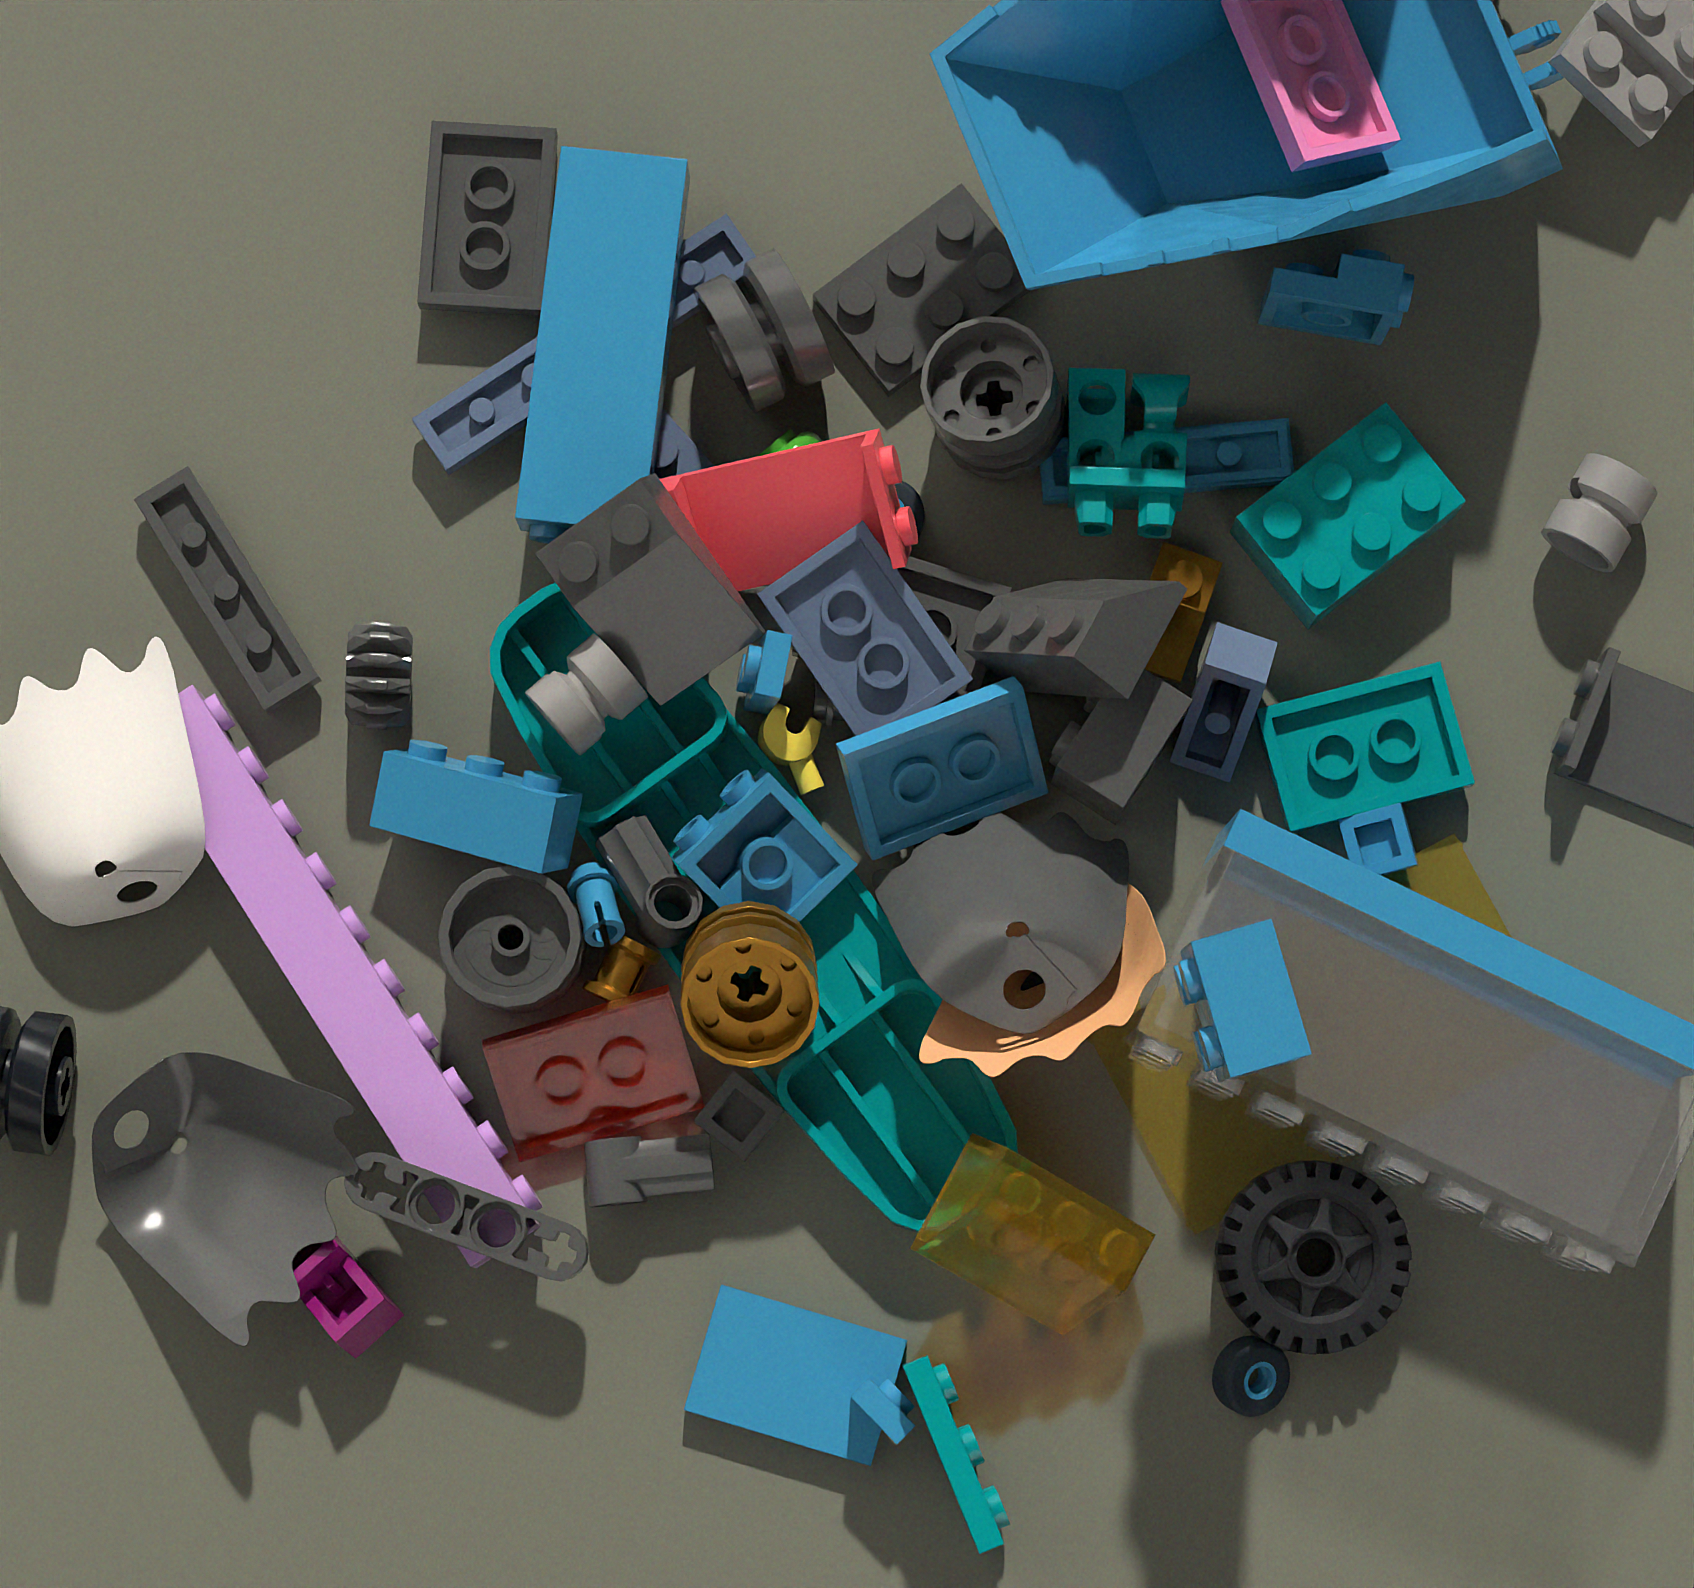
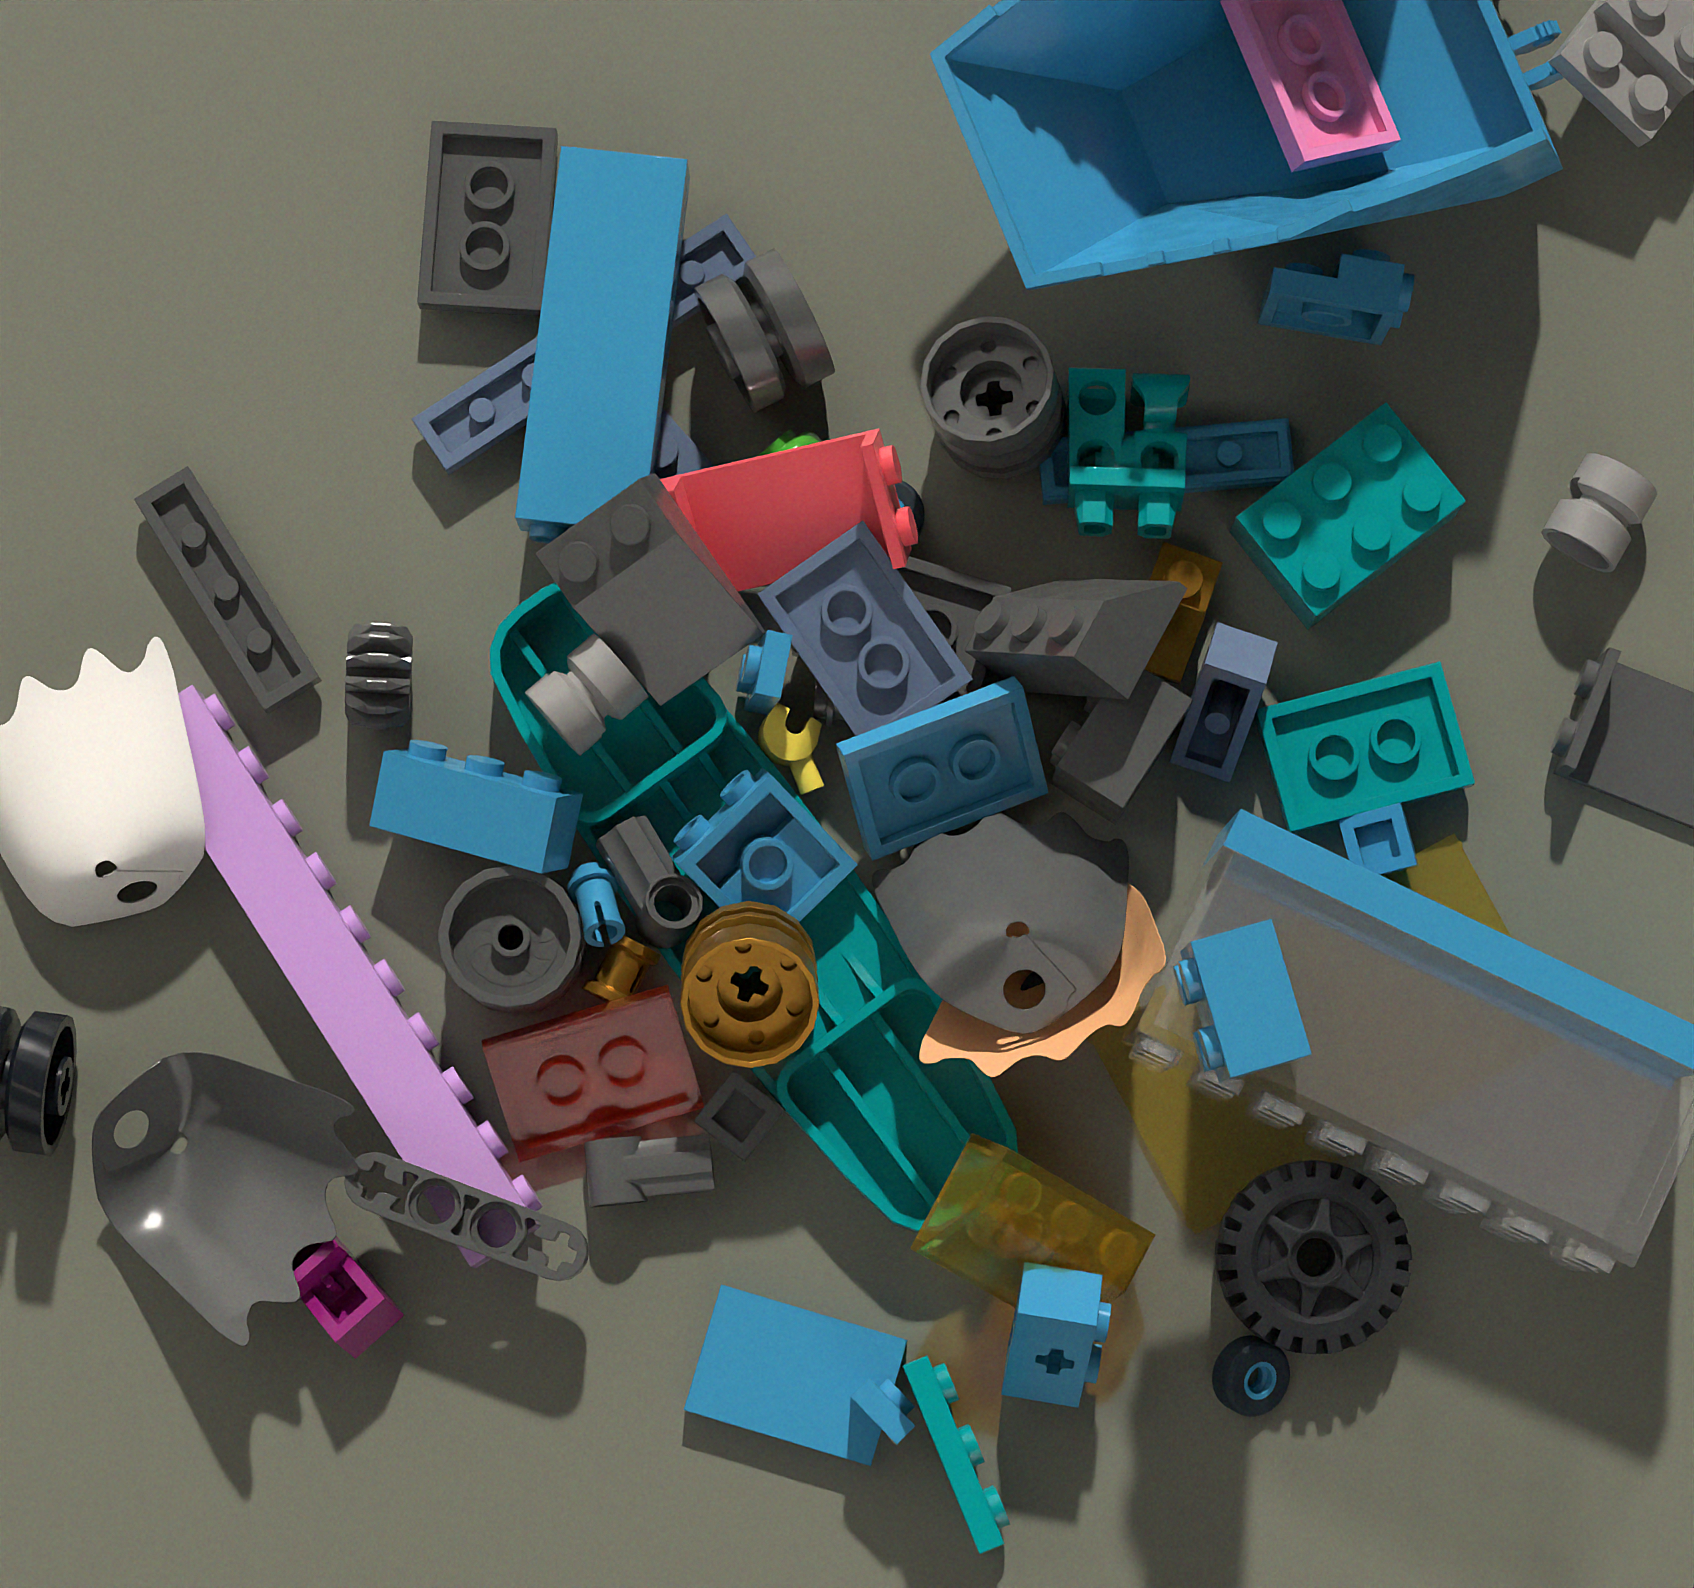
dark grey plate [813,183,1031,397] -> none
none -> dark azure brick [1001,1262,1111,1408]

